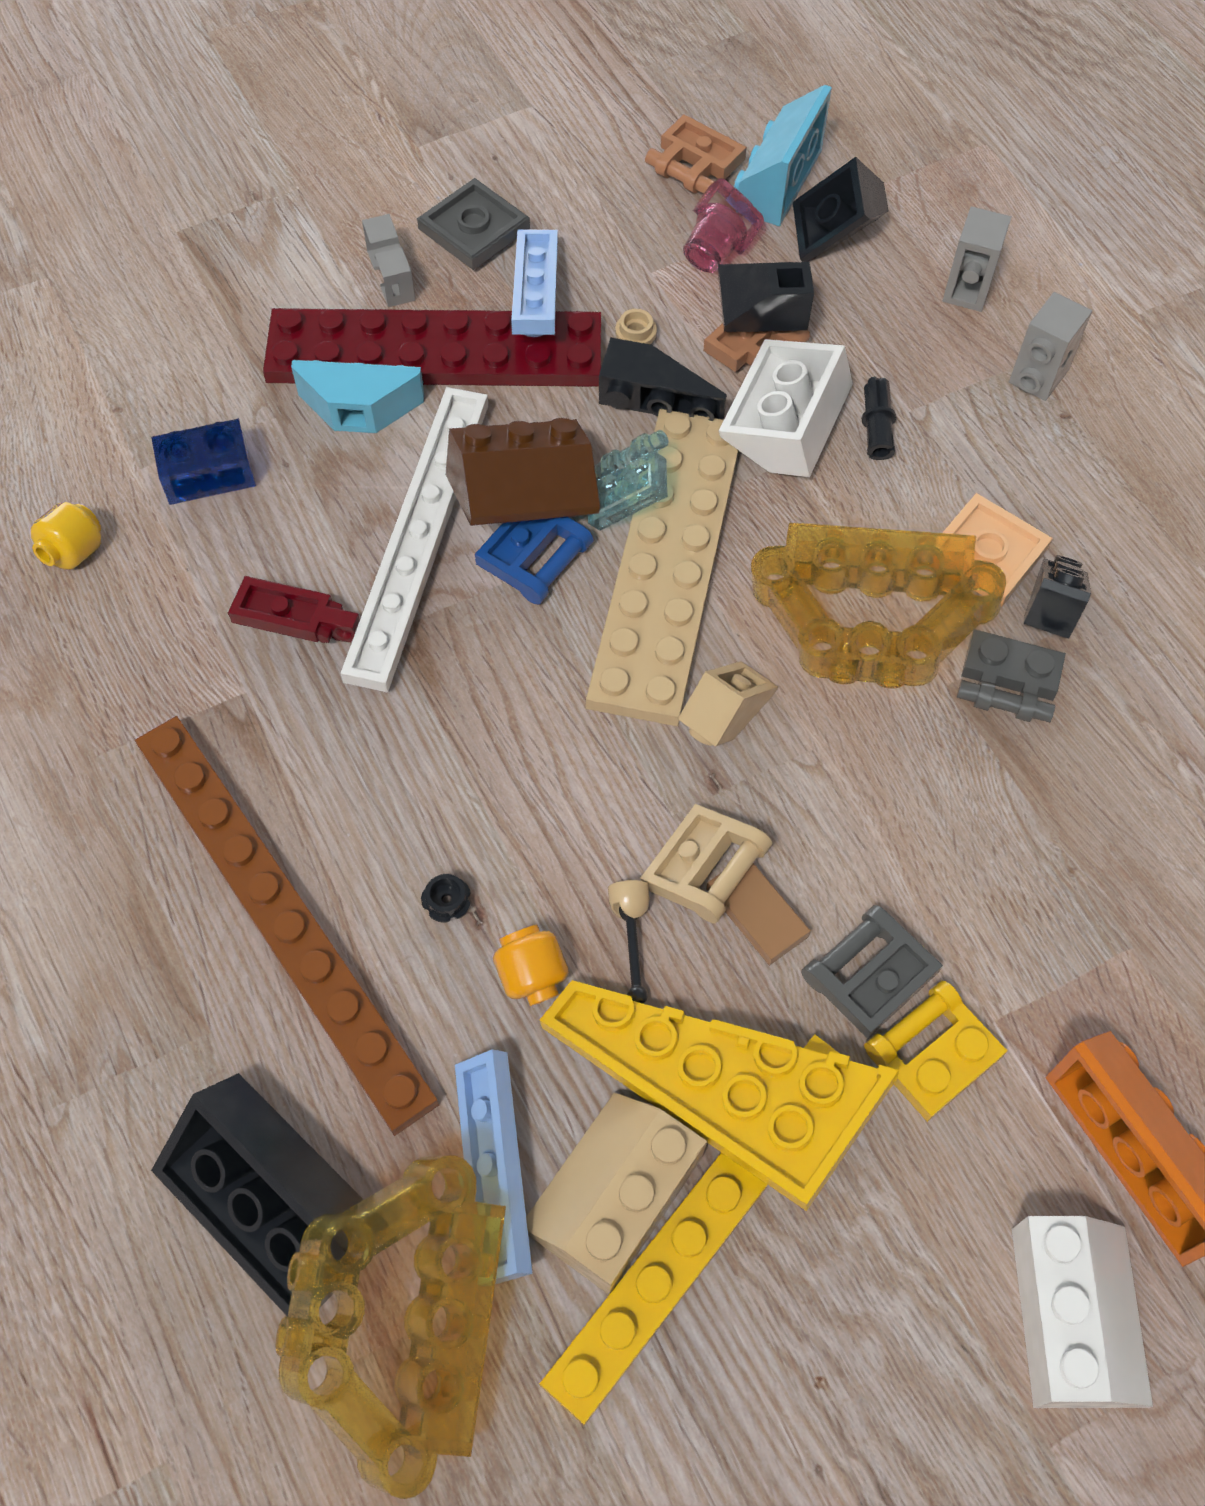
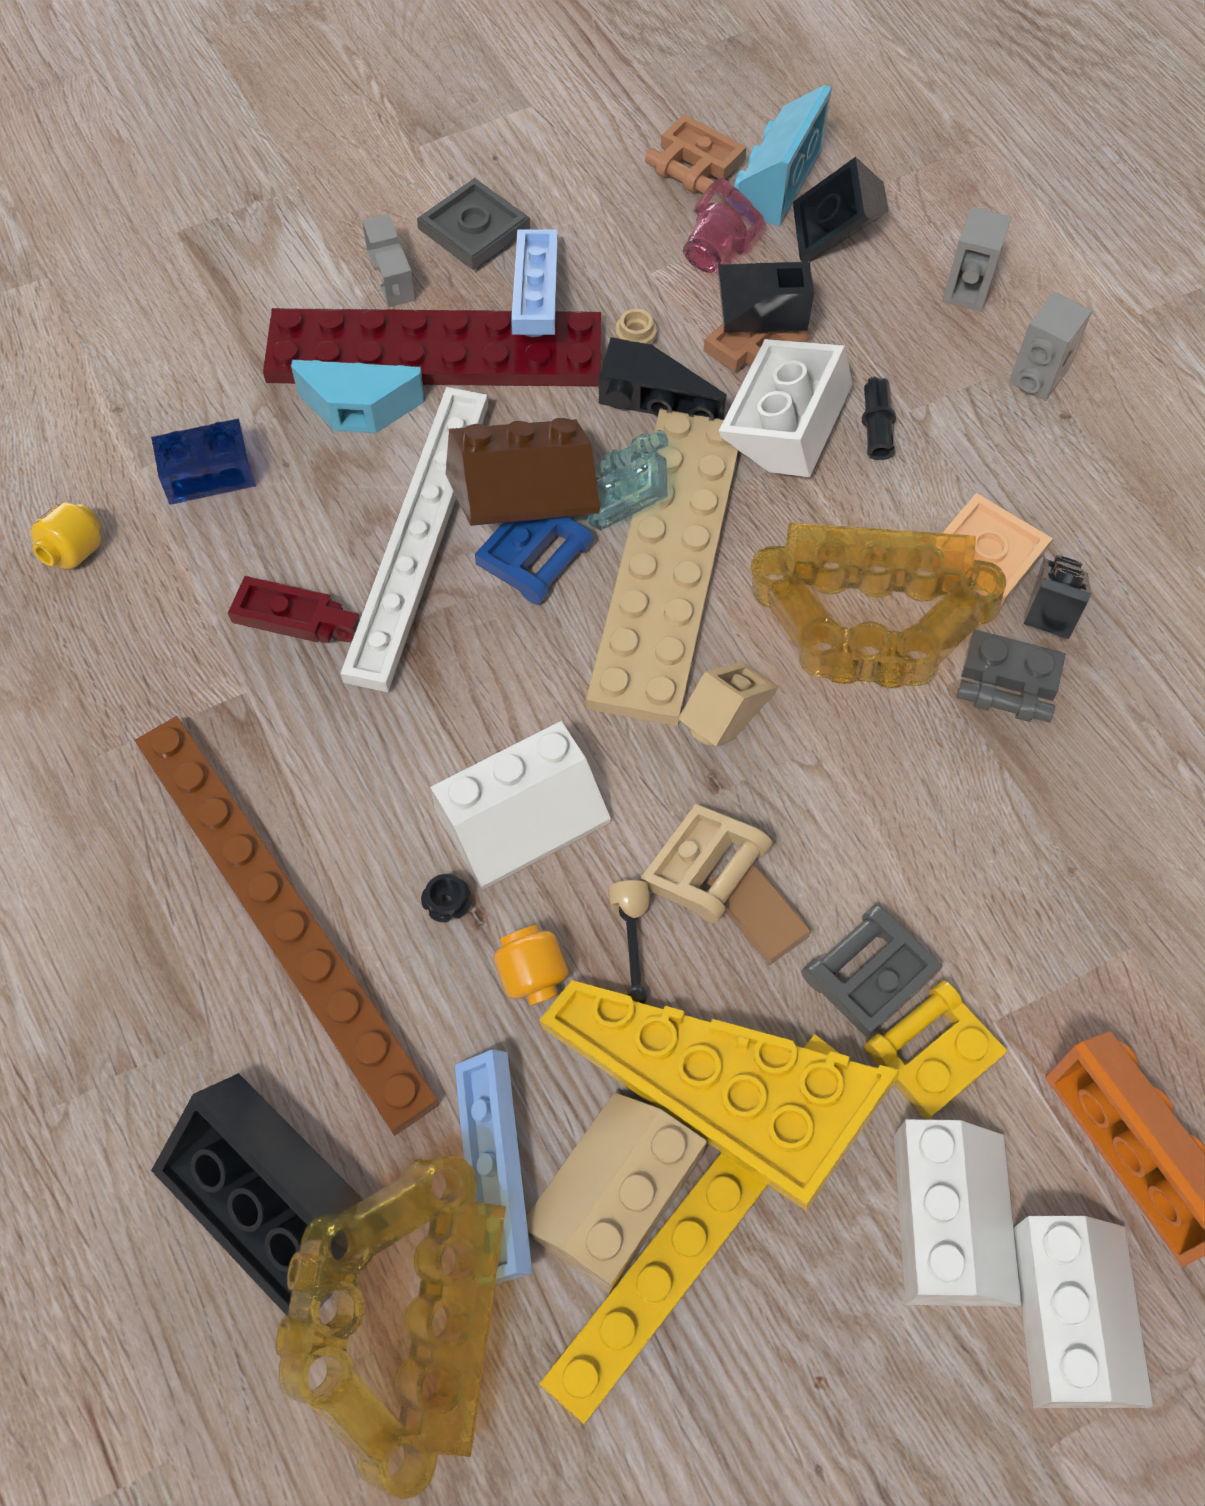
none -> white slope [430,721,611,891]
none -> white slope [894,1119,1021,1307]

